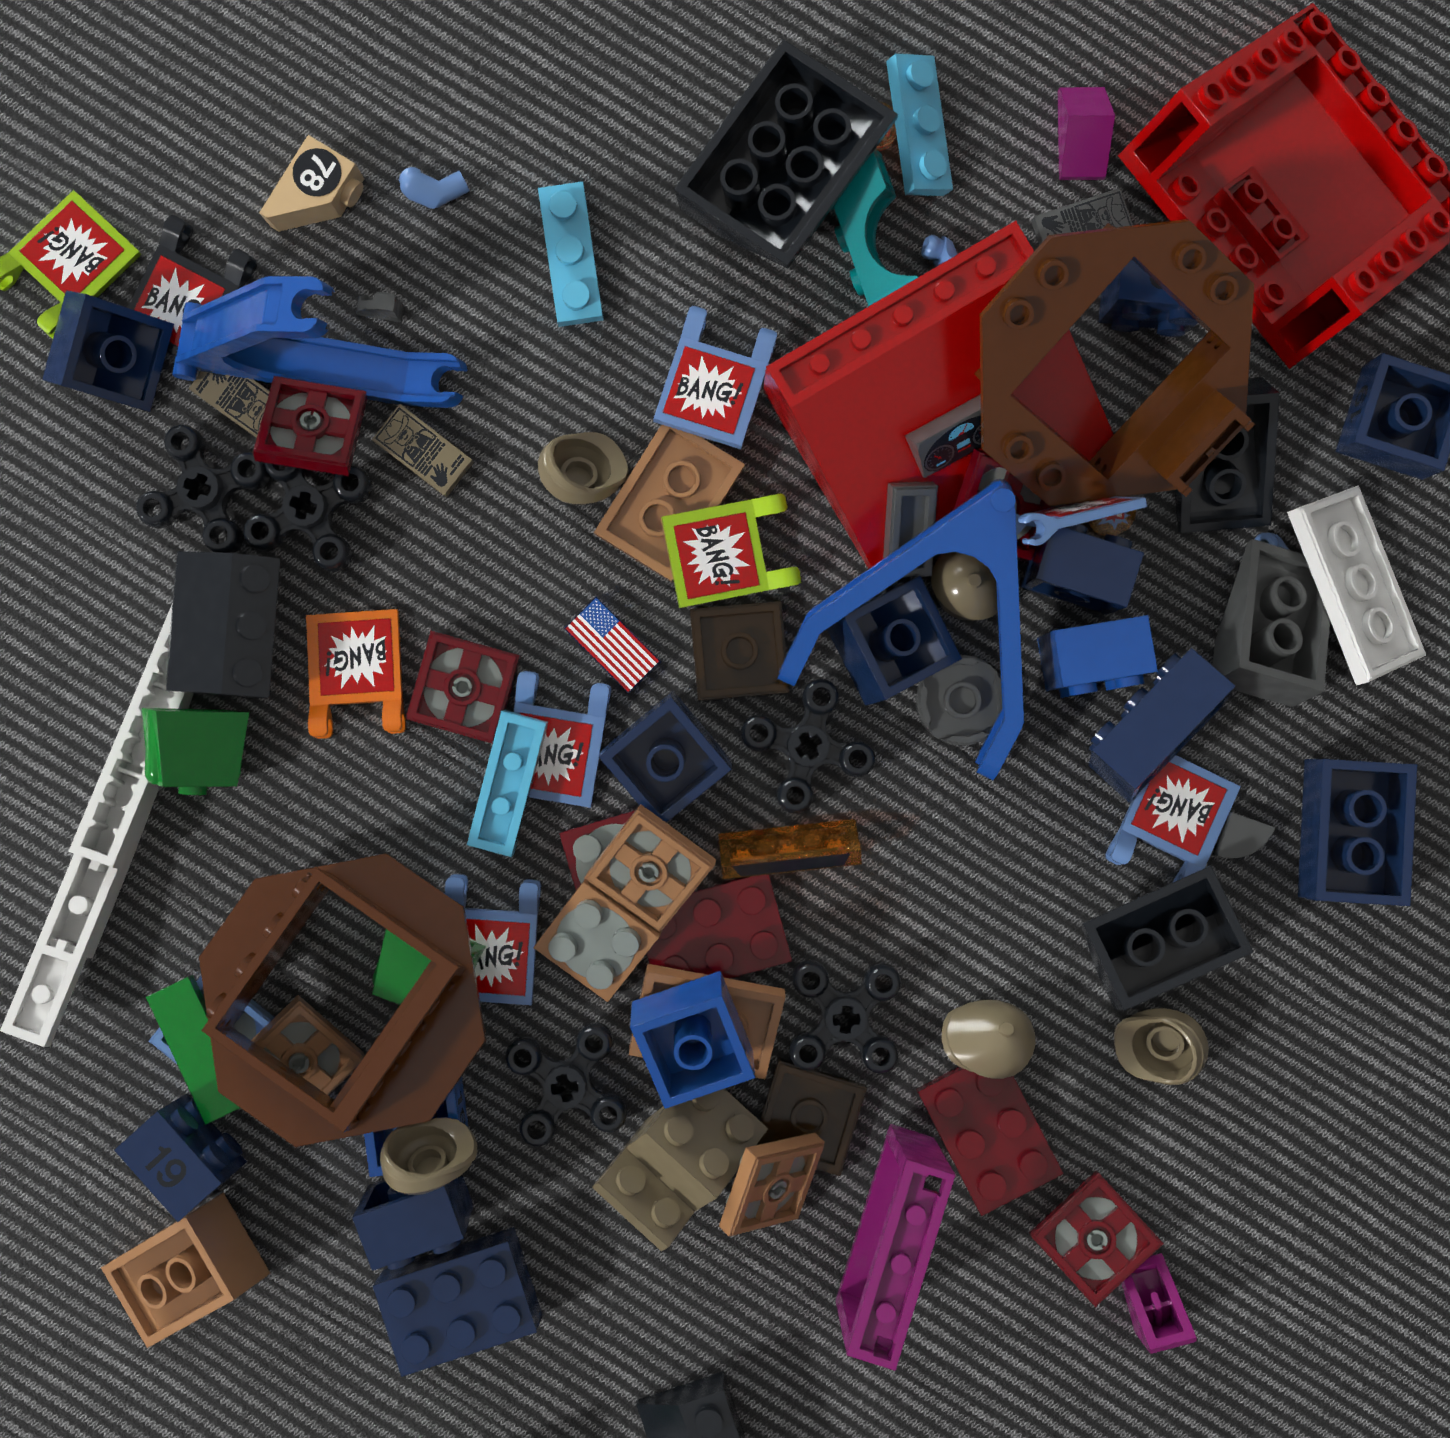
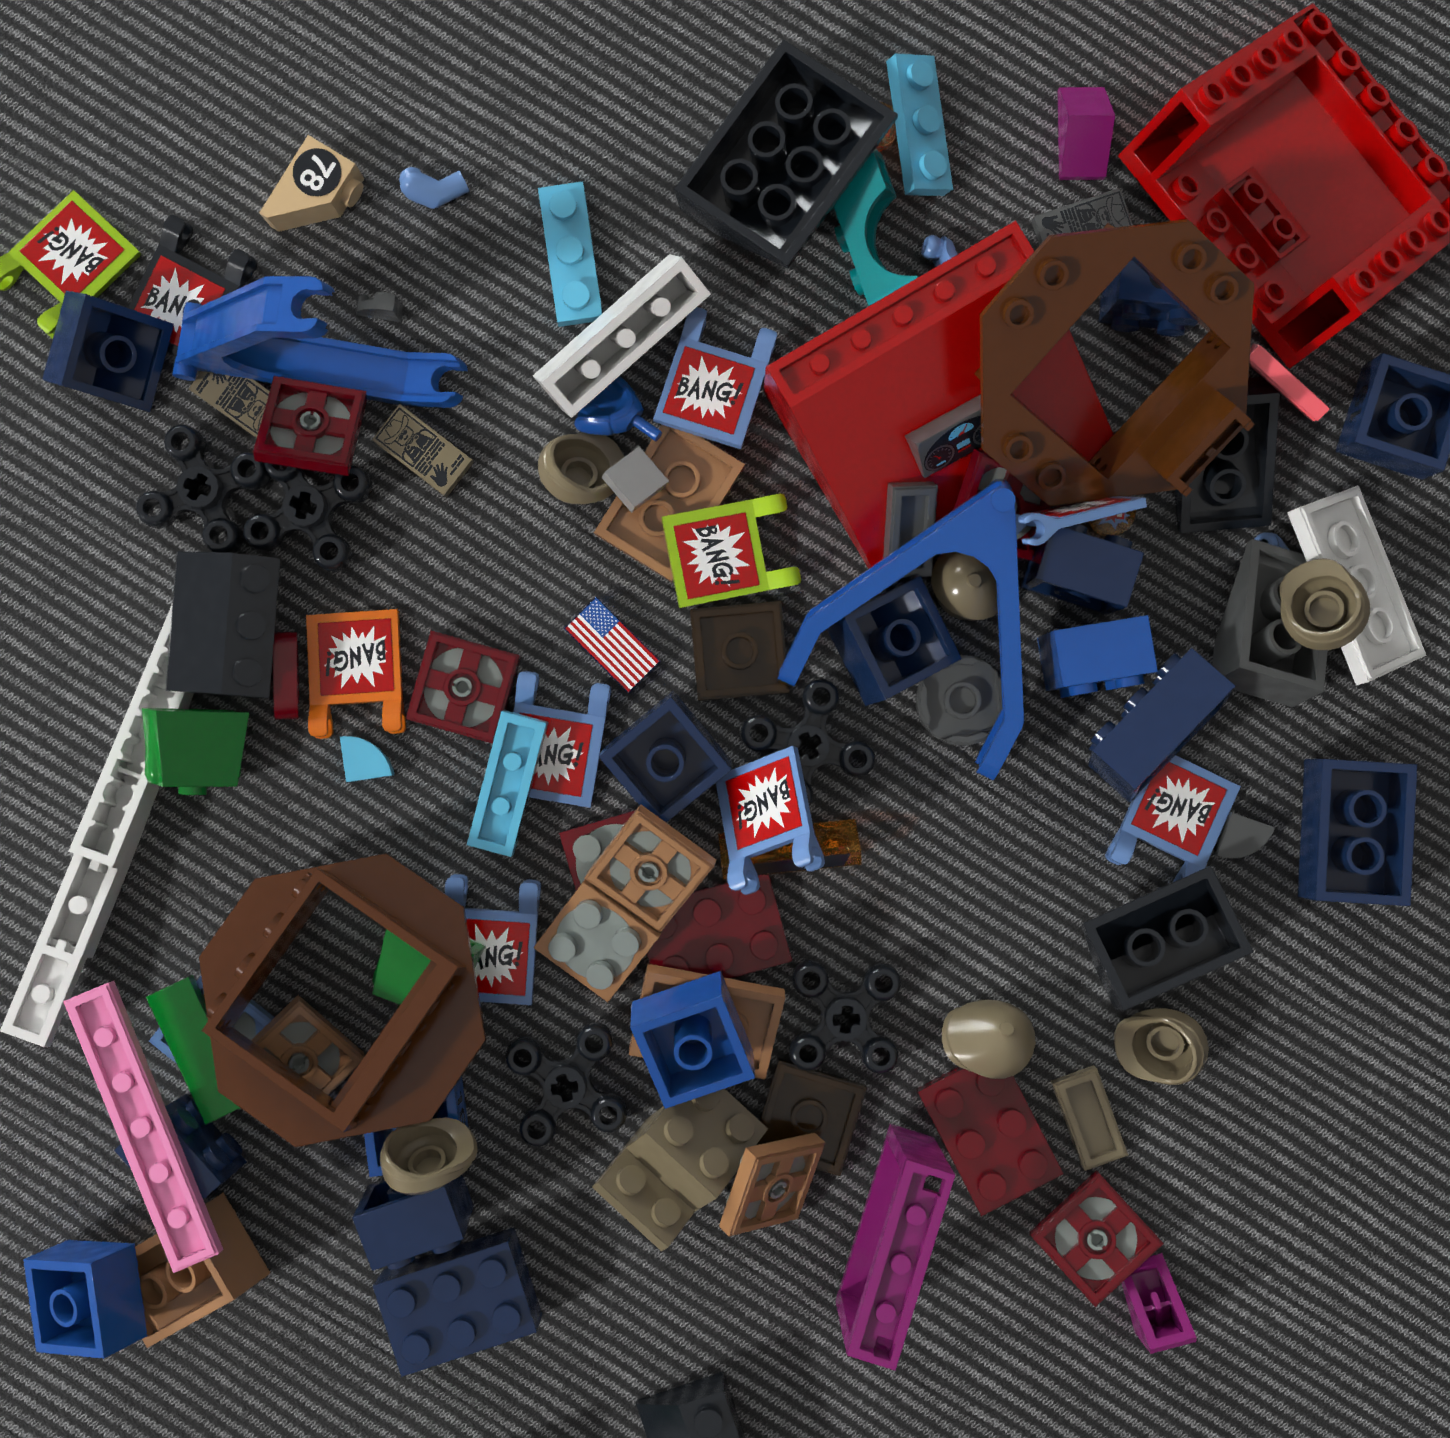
none -> blue brick [23,1240,147,1359]
none -> bright pink tile [63,981,223,1273]
none -> dark red beam [273,632,299,719]
none -> medium azure tile [340,736,395,782]
none -> white brick [533,254,711,418]
none -> blue piece [574,376,662,442]
none -> light grey tile [602,446,669,513]
none -> flag [716,746,825,895]
none -> dark tan tile [1051,1065,1128,1171]
none -> coral tile [1249,343,1330,421]
none -> dark tan hat [1280,558,1370,650]

